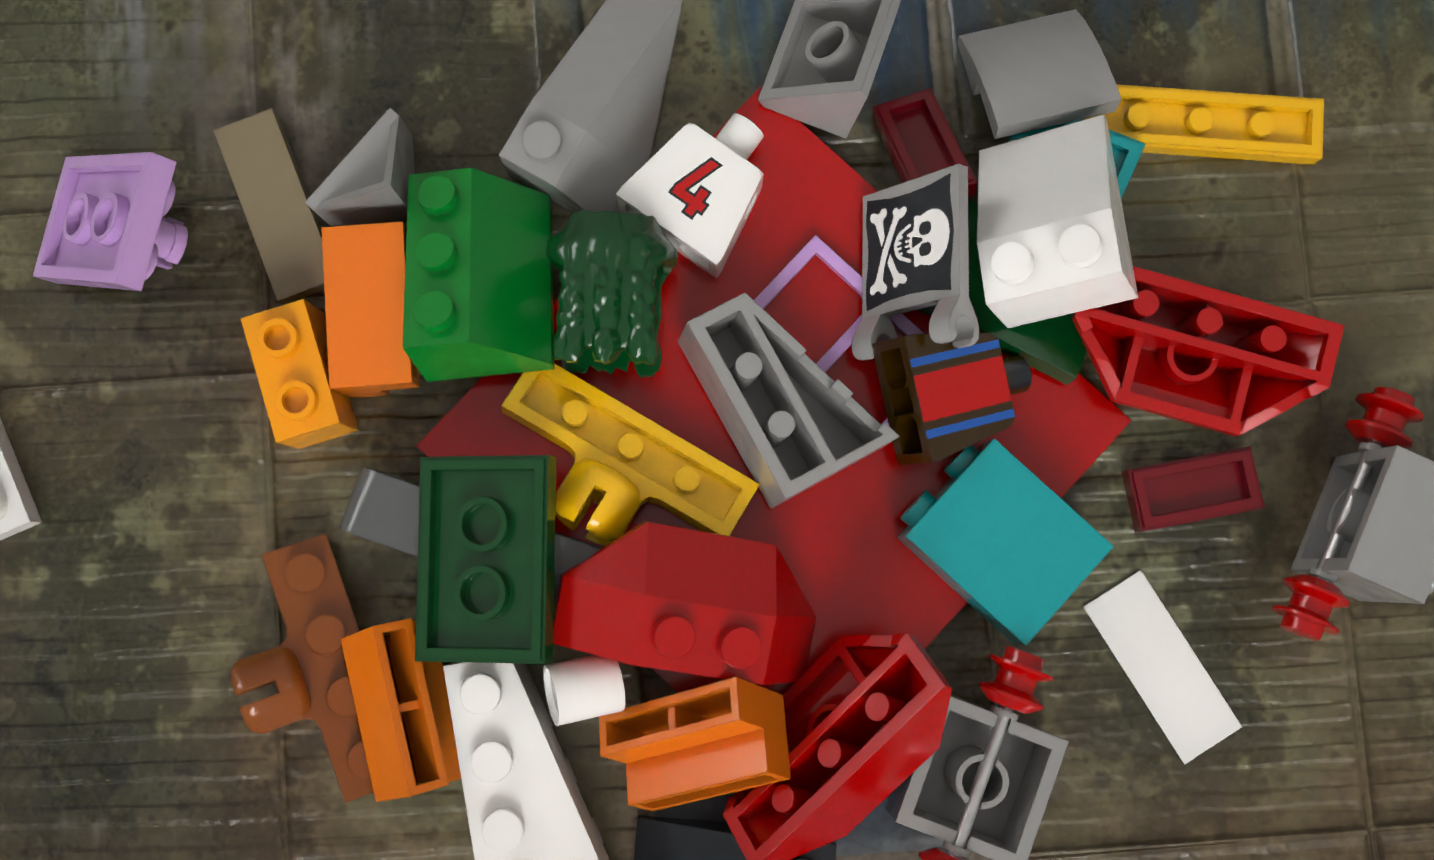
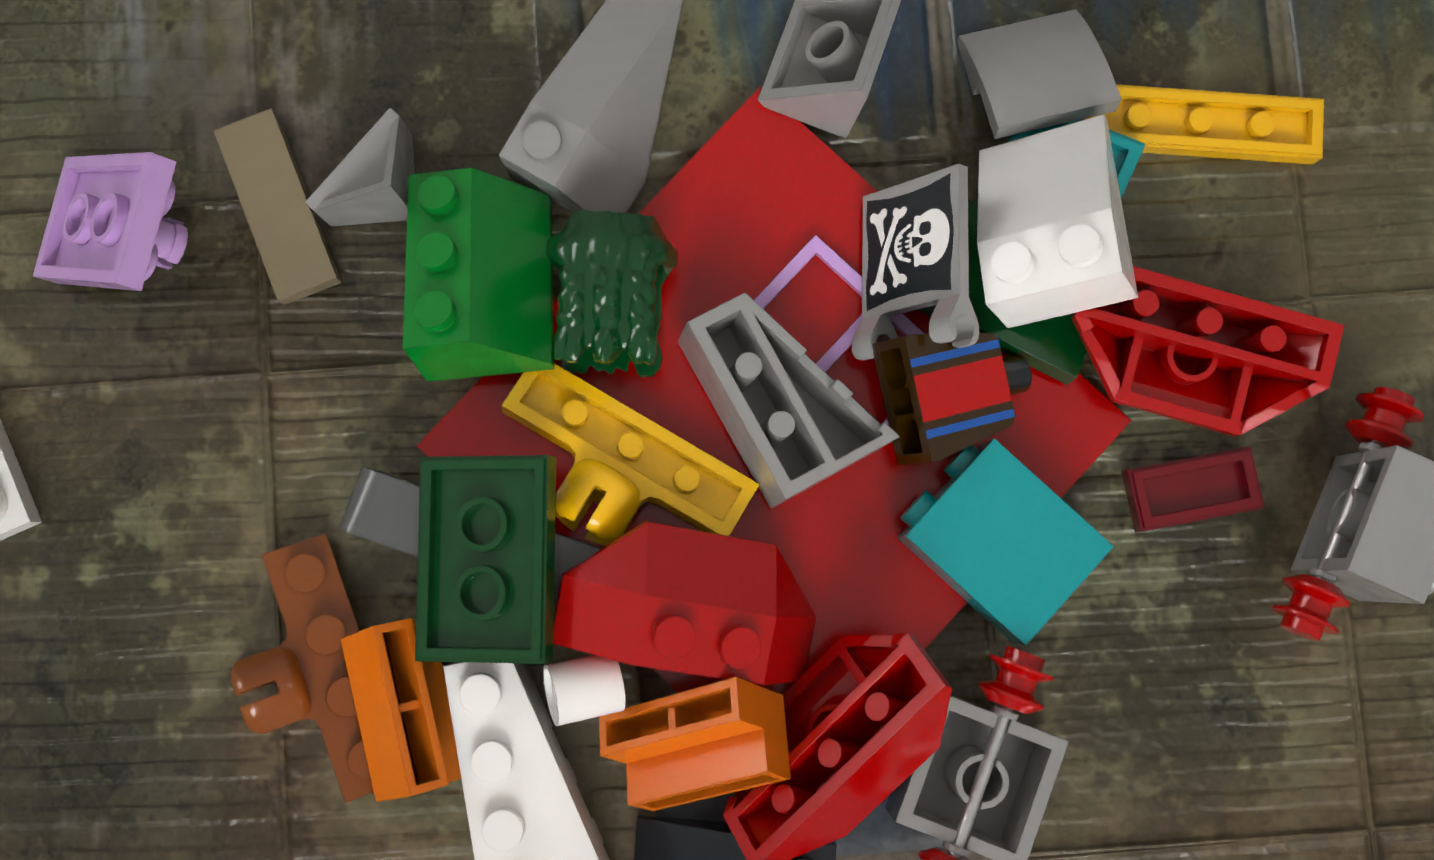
light orange brick [240,299,359,449] -> none
orange piece [321,222,420,398] -> none
white torso [616,113,764,278] -> none
dark red tile [873,88,977,198] -> none
white sticker [1083,570,1242,765] -> none

